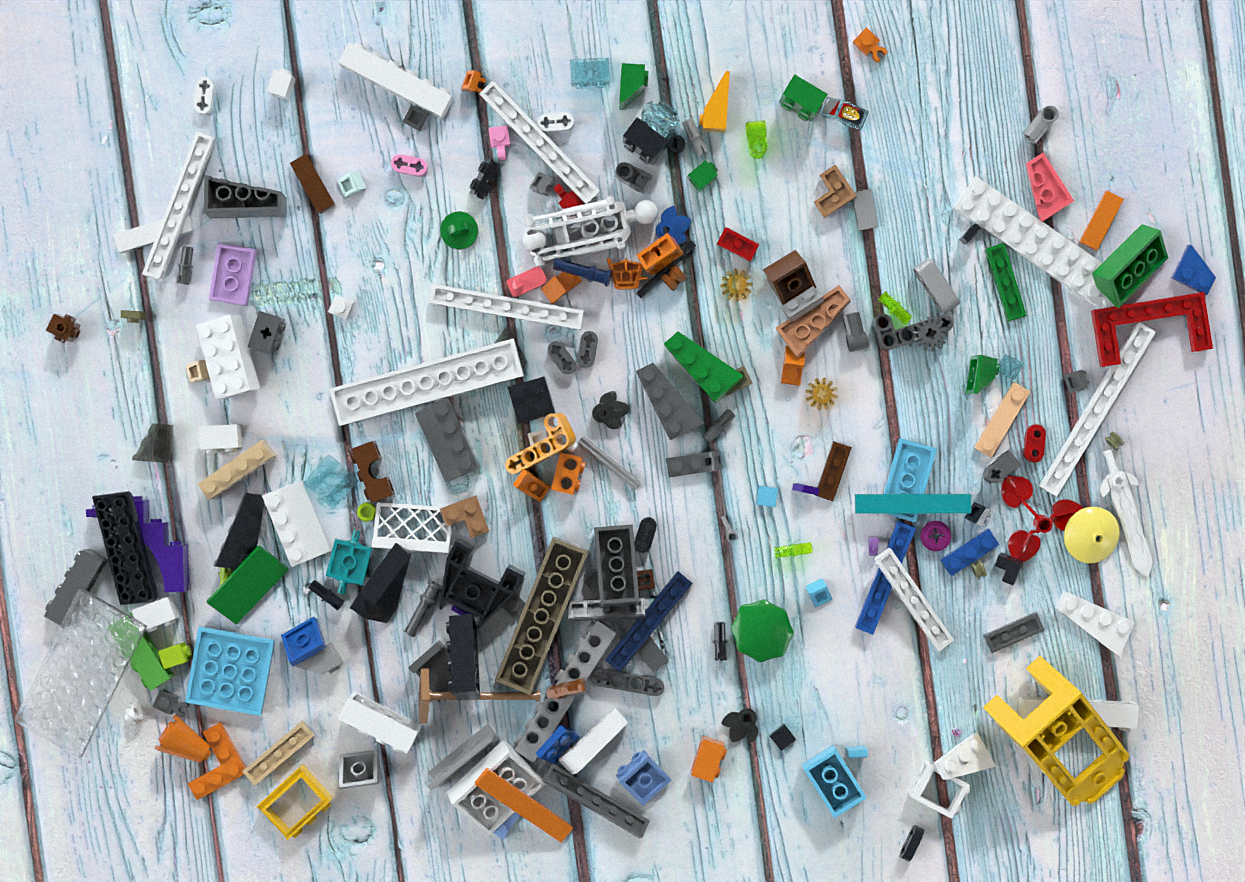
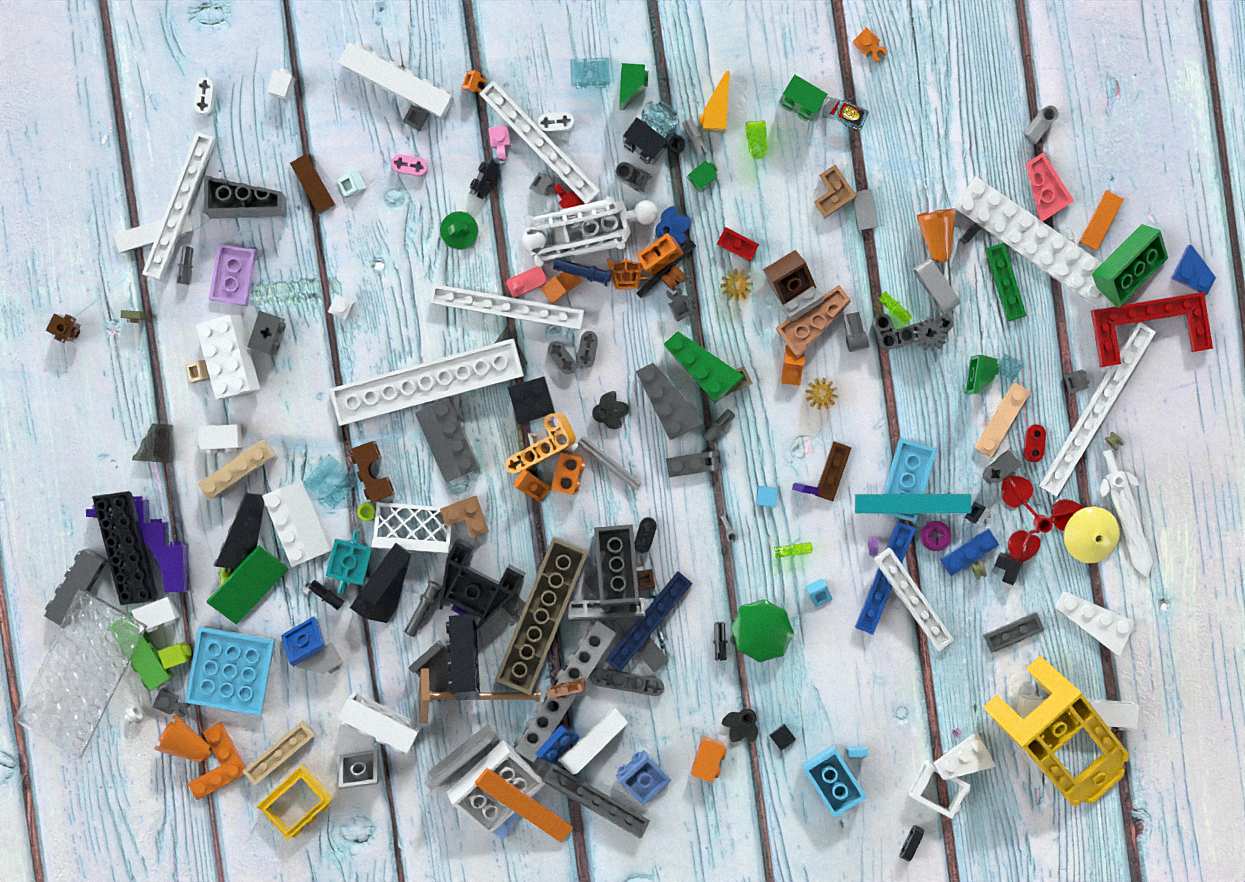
none -> dark grey plate [666,285,694,322]
none -> orange cone [917,209,956,263]

